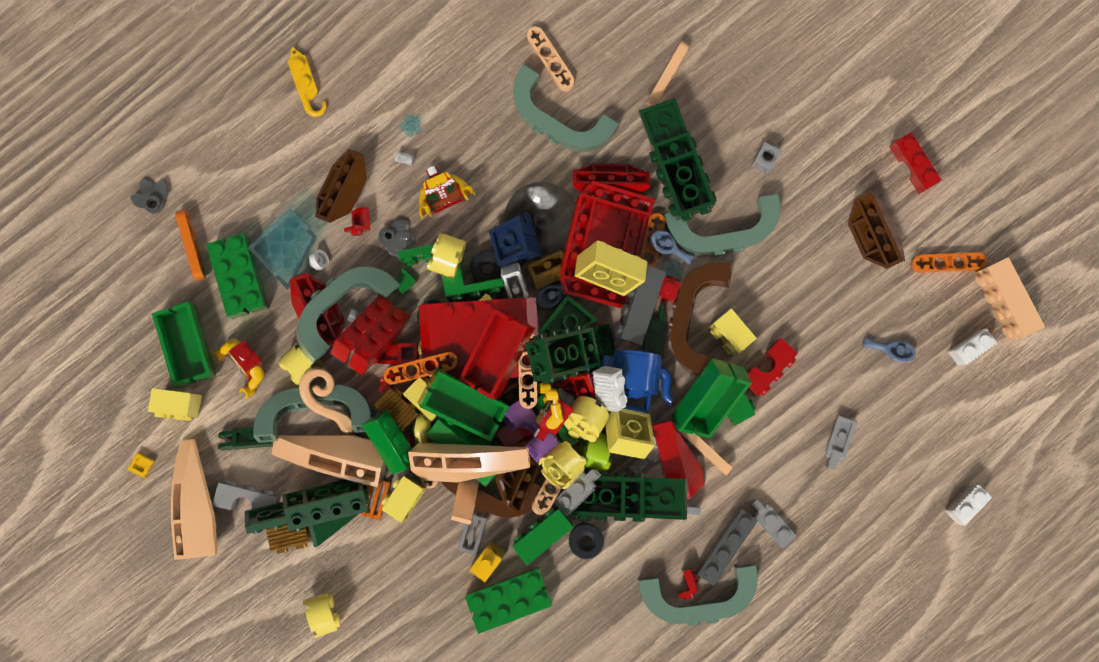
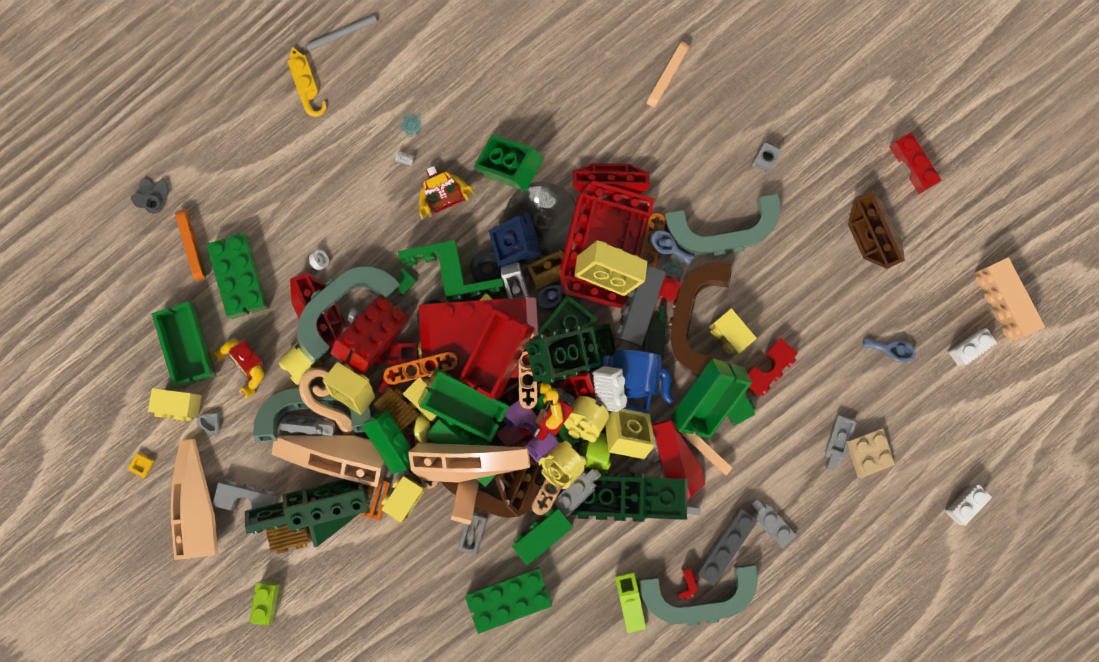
dark green hinge [218,427,273,451] -> none
clear light blue wedge [248,209,317,290] -> none
light yellow brick [303,592,341,638] -> none
reddish brown wedge [315,149,367,223] -> none
red bracket [344,207,370,236] -> none
dark grey plate [378,220,416,257] -> none
light yellow brick [427,233,466,279] -> none
yellow torso [469,541,506,583] -> none
sand green arch [513,64,619,152] -> none
light nougat beam [527,27,574,92] -> none
black tyre [569,523,604,559] -> none
dark green wedge [638,98,717,222] -> none
orange beam [910,253,988,273] -> none
none -> light grey tile [196,412,221,435]
none -> lime brick [249,581,280,626]
none -> light grey hinge [279,414,335,436]
none -> light grey bar [306,15,377,51]
none -> light yellow brick [323,362,375,415]
none -> green brick [473,134,544,192]
none -> lime slope [614,571,646,633]
none -> tan plate [846,428,895,478]

